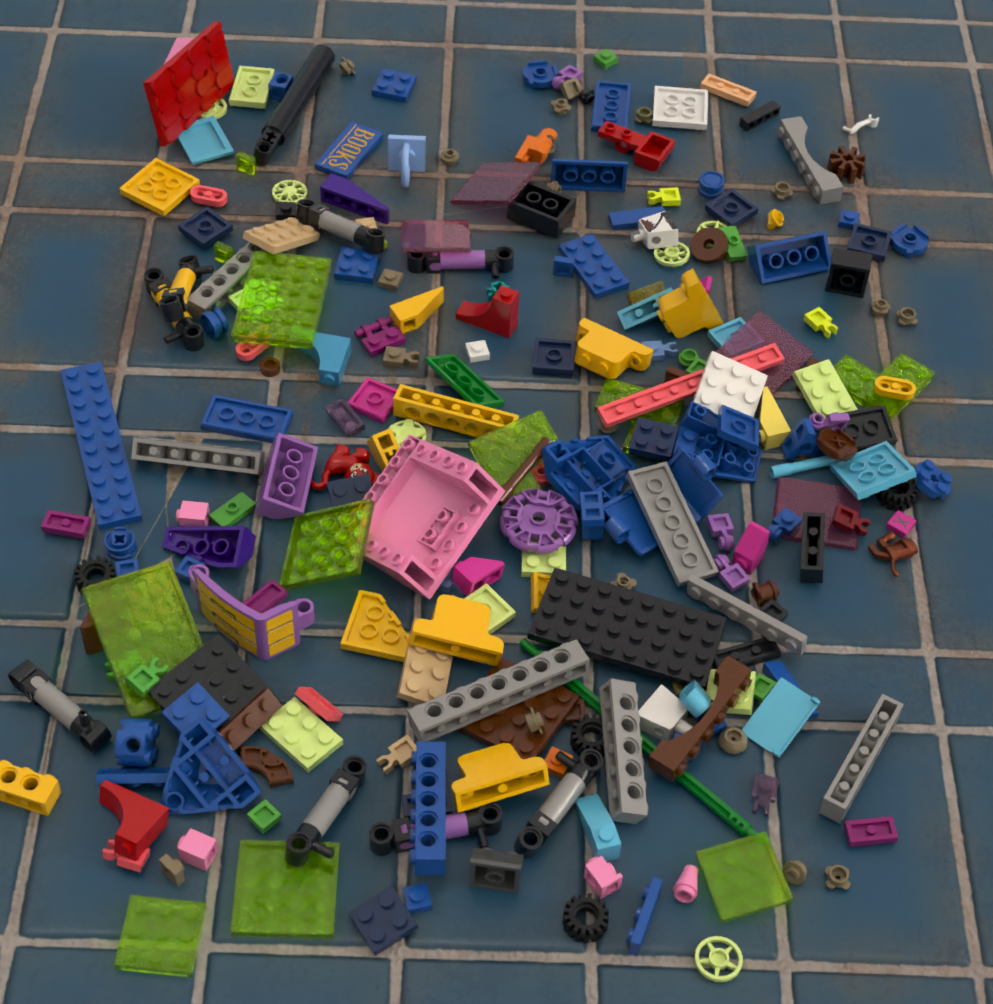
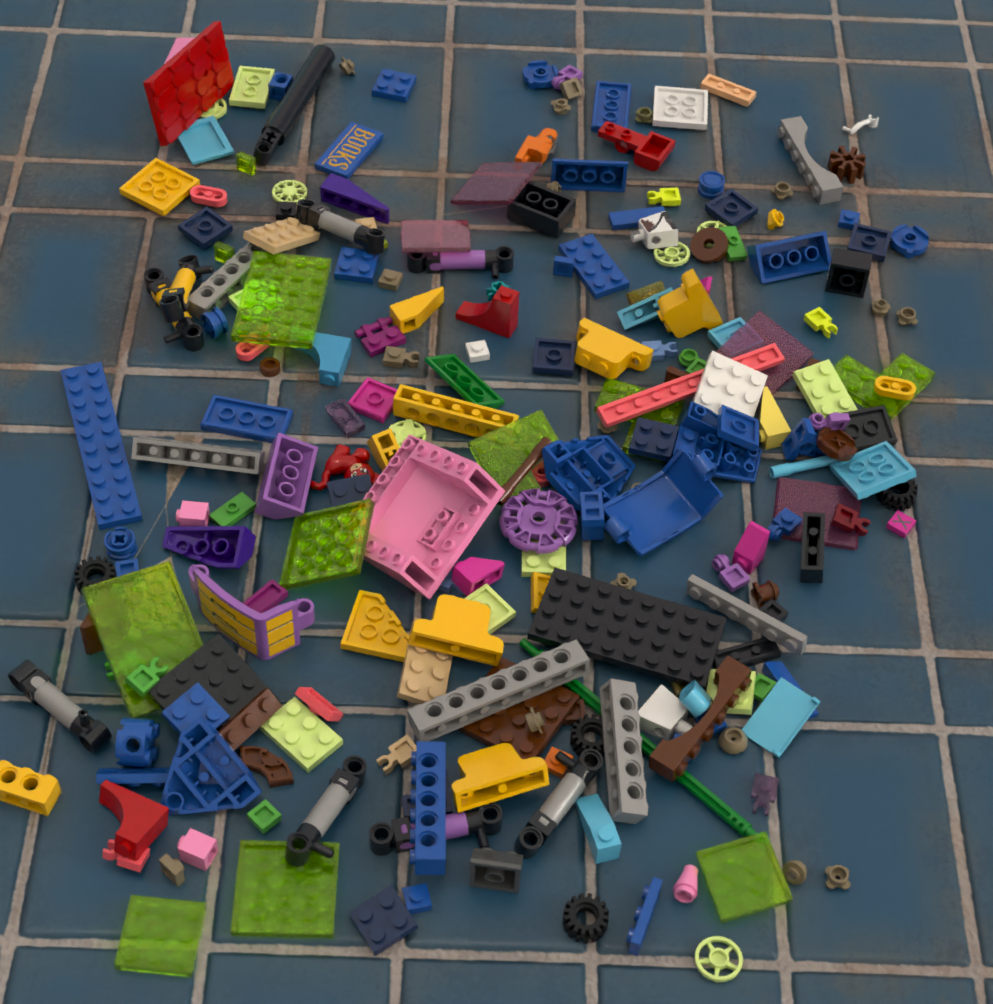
magenta plate [41,510,91,539] -> none
blue plate [175,556,206,583] -> none
light blue tile [388,135,426,188] -> none
dark tan plate [441,149,459,166] -> none
black plate [578,87,595,104] -> none
bright pink brick [584,856,623,900] -> none
bright green plate [593,49,618,69] -> none
light grey plate [626,461,719,587] -> none
medium lavender plate [706,513,734,551] -> none
black piece [739,100,781,132] -> none
light grey brick [819,694,904,824] -> none
magenta plate [843,816,899,847] -> none
copper piece [868,531,918,577] -> none
blue plate [912,459,952,500] -> none

